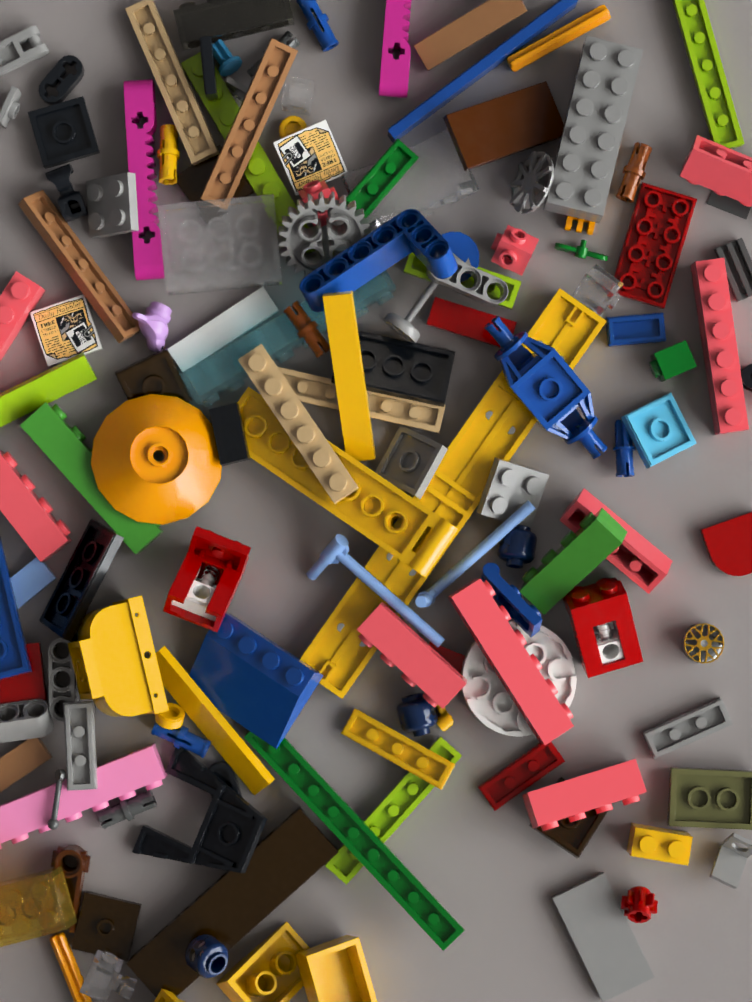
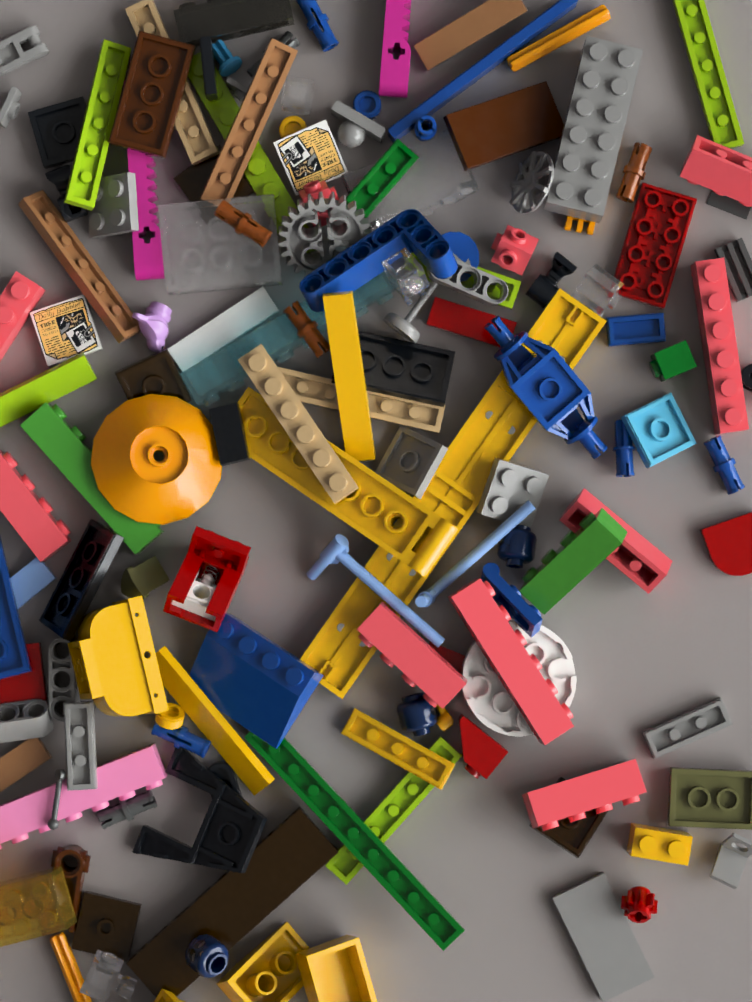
black beam [38,55,84,105] -> none
yellow pin [157,124,180,185] -> none
red tile [478,742,565,811] -> none
green piece [554,240,608,261] -> none
red brick [562,577,643,678] -> none
wheel [682,623,724,664] -> none
none -> lime plate [64,39,131,211]
none -> reddish brown tile [109,31,196,159]
none -> olive tile [121,556,170,599]
none -> dark orange pin [214,200,273,248]
none -> light grey tile [331,100,386,148]
none -> blue tile [353,90,381,120]
none -> clear brick [381,247,430,306]
none -> blue pin [414,115,437,141]
none -> red slope [458,714,508,779]
none -> black leg [526,251,578,308]
none -> blue pin [704,435,745,495]

